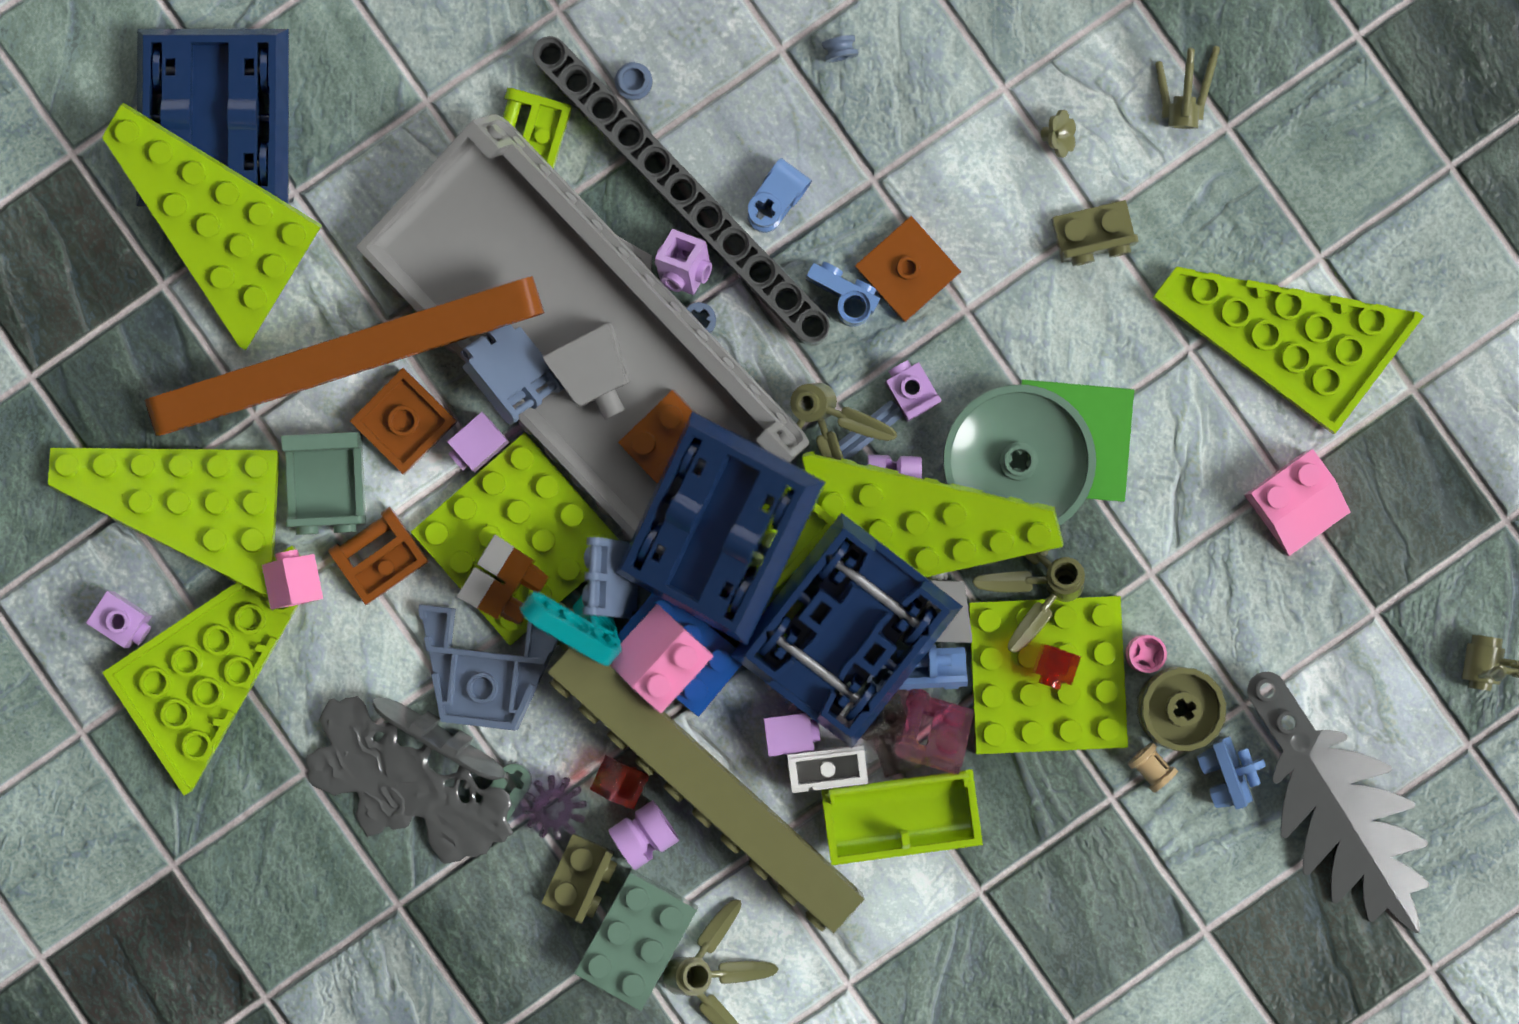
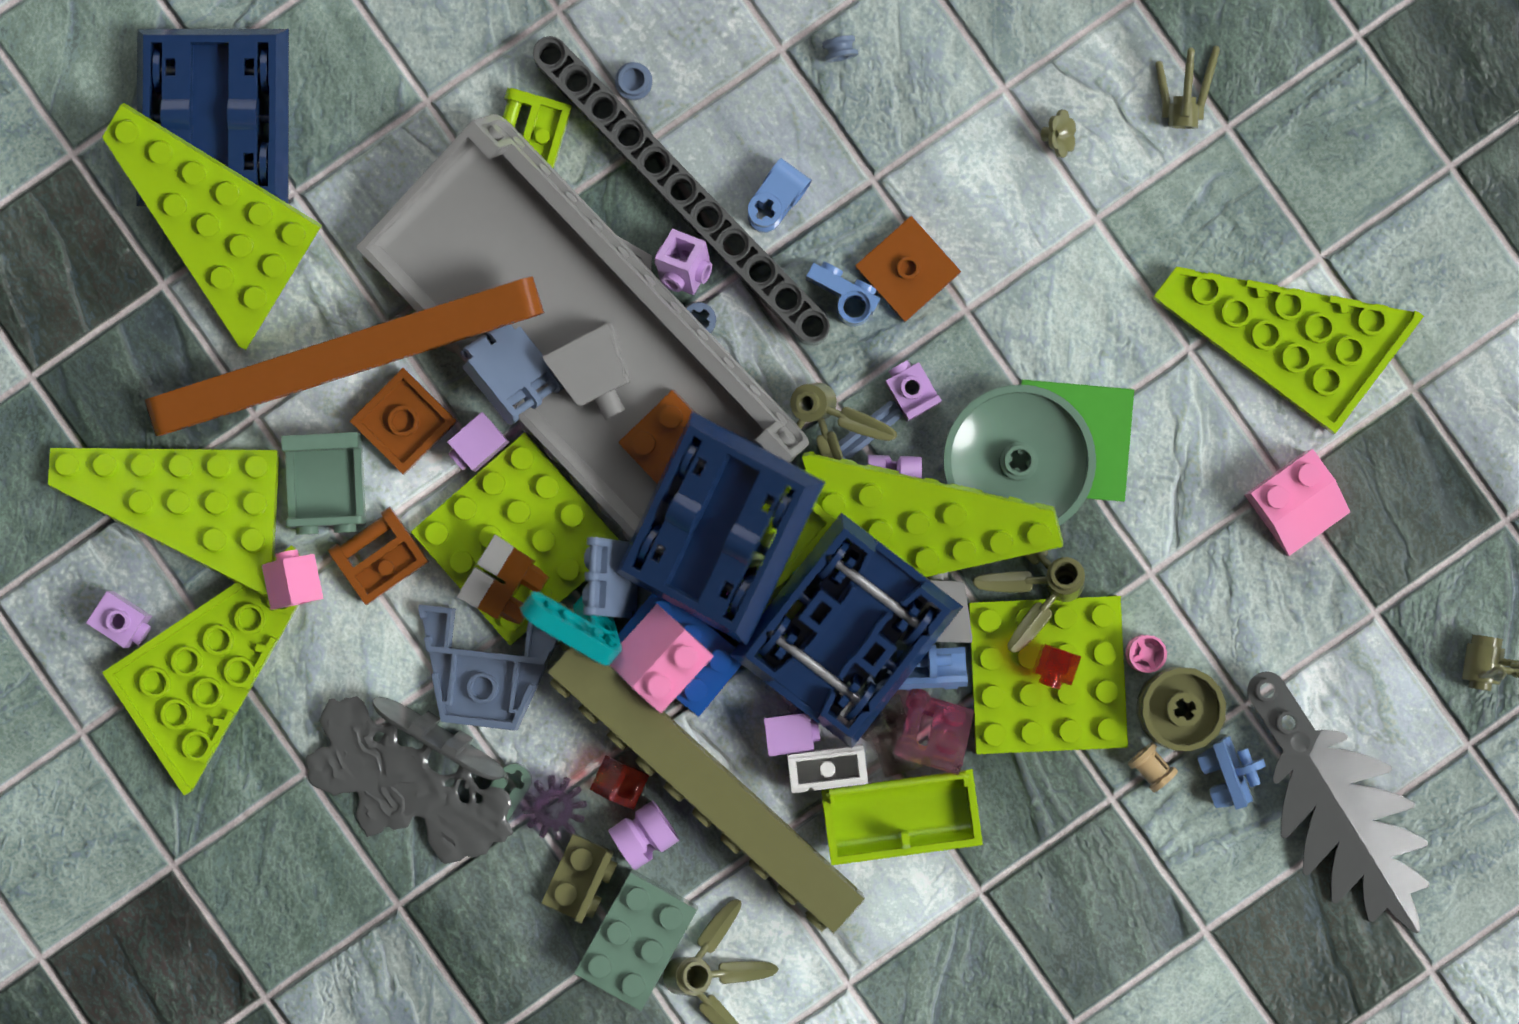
olive bracket [1051,200,1139,266] -> none

